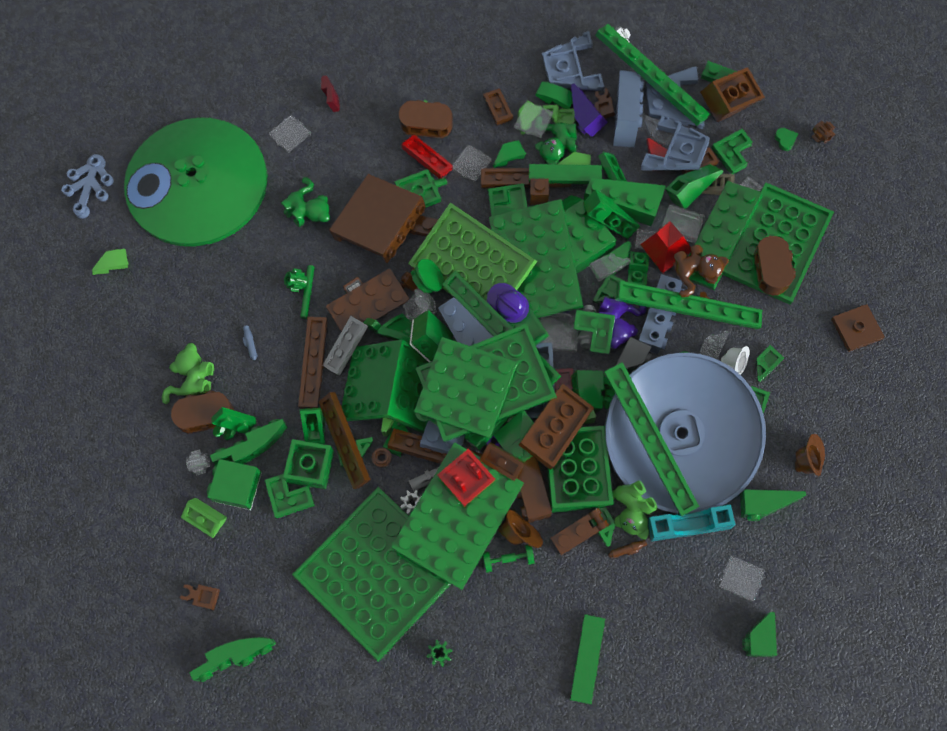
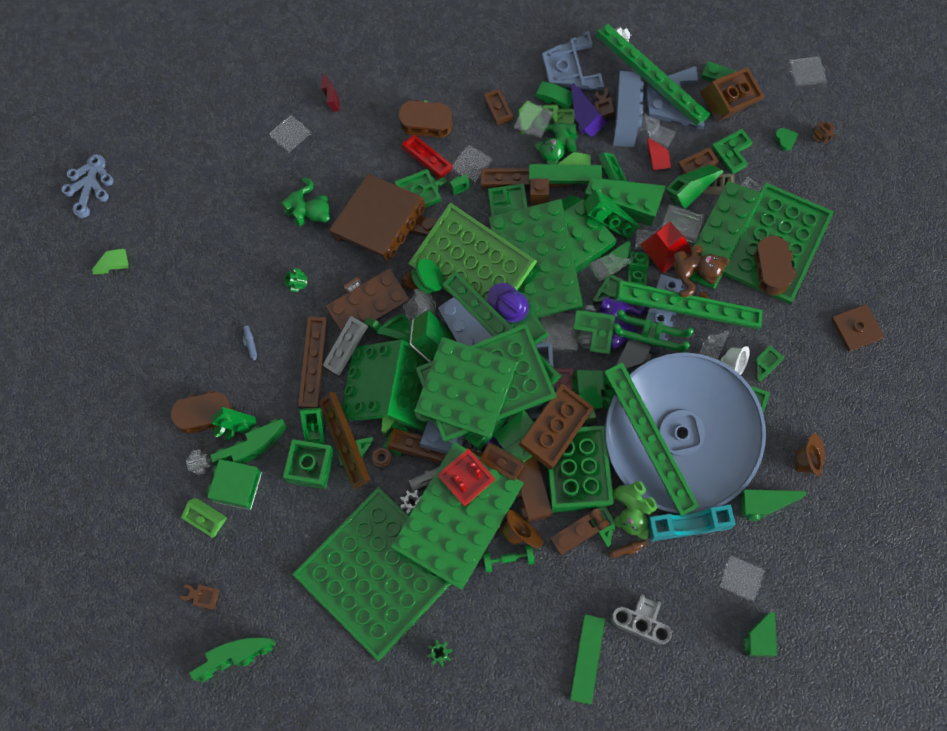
green dish [124,118,267,247] -> none
bright green animal [162,343,214,404] -> none
green plate [265,474,315,519] -> none
green bar [300,265,315,319] -> none
green slope [493,140,526,168] -> none
sand blue wing [641,113,710,170] -> none
none -> green plate [450,174,470,196]
none -> light grey piece [611,594,672,645]
none -> green piece [613,309,693,351]
none -> clear piece [789,57,826,86]

